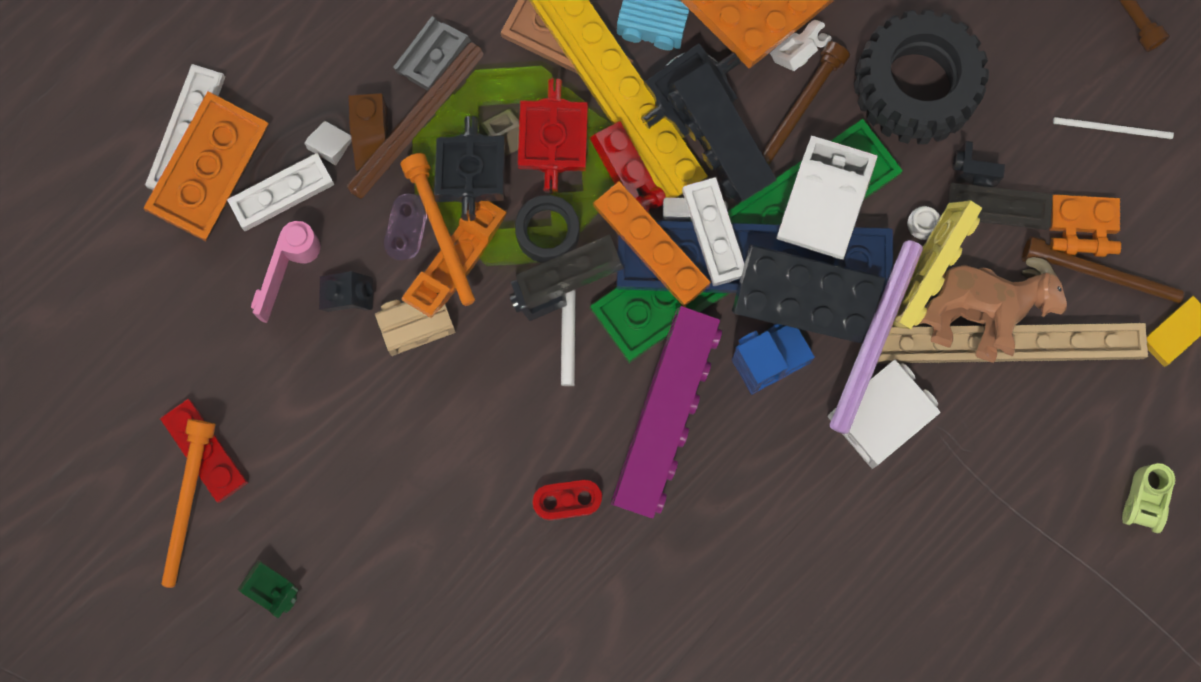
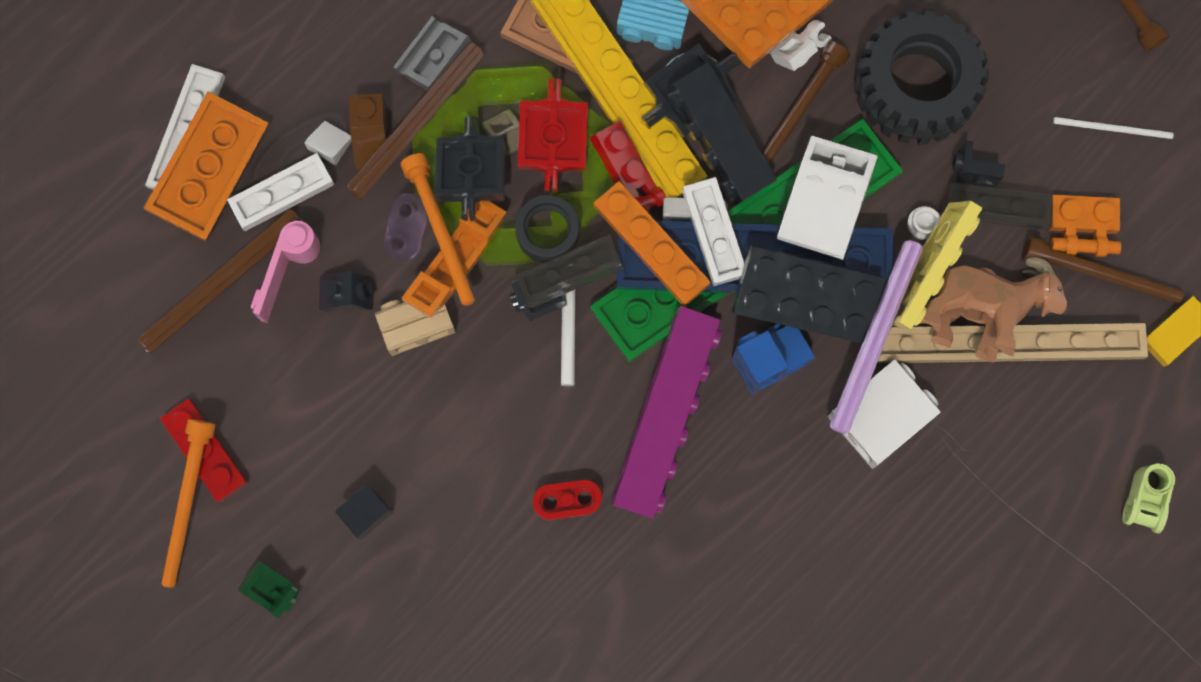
none -> reddish brown axle [137,209,302,353]
none -> black panel [335,483,393,540]

